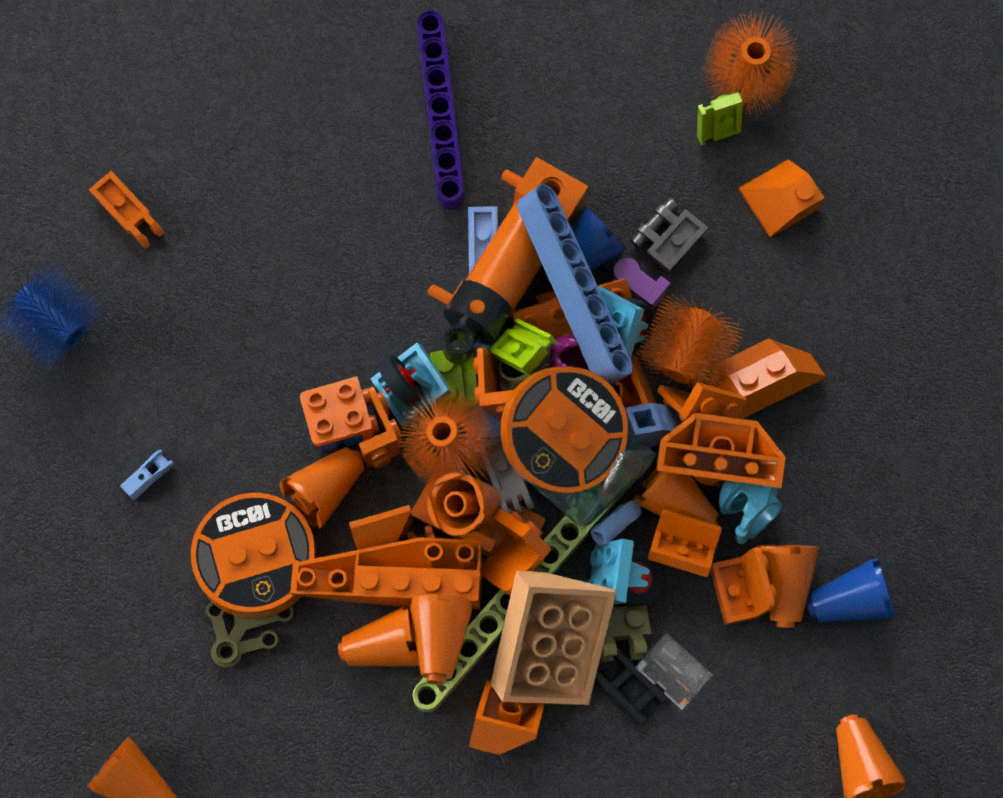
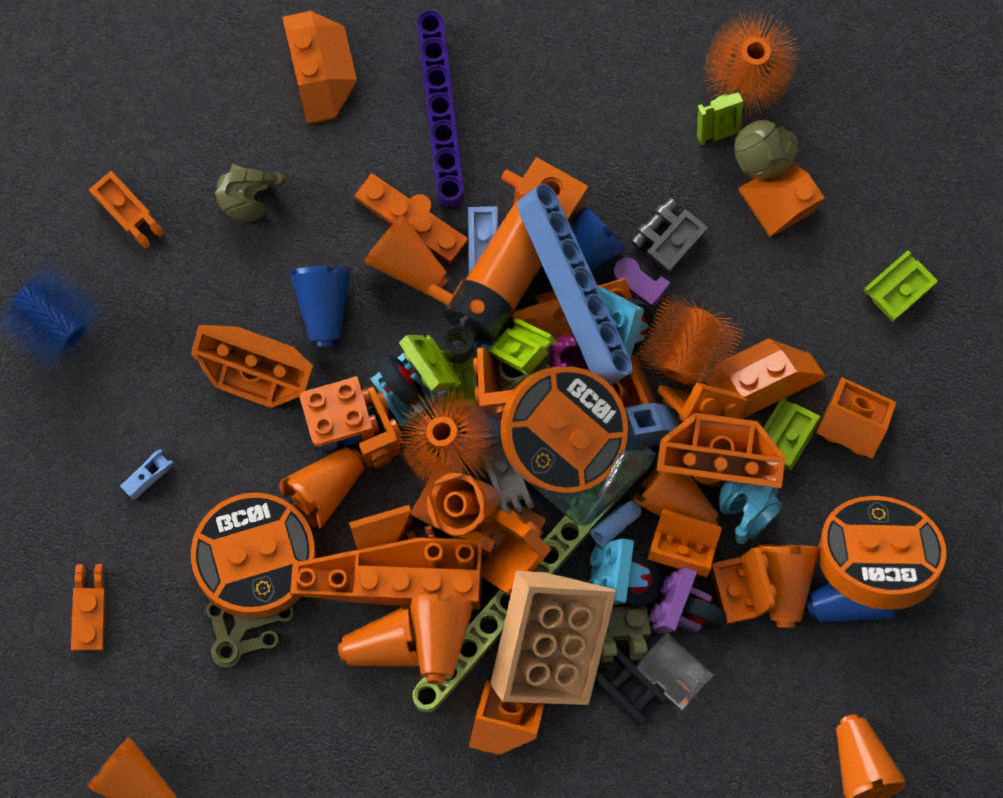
none -> orange hinge [71,564,106,651]
none -> orange wedge [191,325,313,408]
none -> olive helmet [215,164,287,223]
none -> orange wedge [282,11,357,125]
none -> blue cone [290,266,351,347]
none -> orange hinge [354,173,468,265]
none -> orange cone [363,215,448,295]
none -> lime plate [399,335,463,391]
none -> medium lavender plate [649,567,727,635]
none -> olive helmet [734,120,798,180]
none -> lime plate [763,398,822,470]
none -> orange slope [817,377,897,459]
none -> piece [818,496,946,610]
none -> lime plate [863,250,938,322]

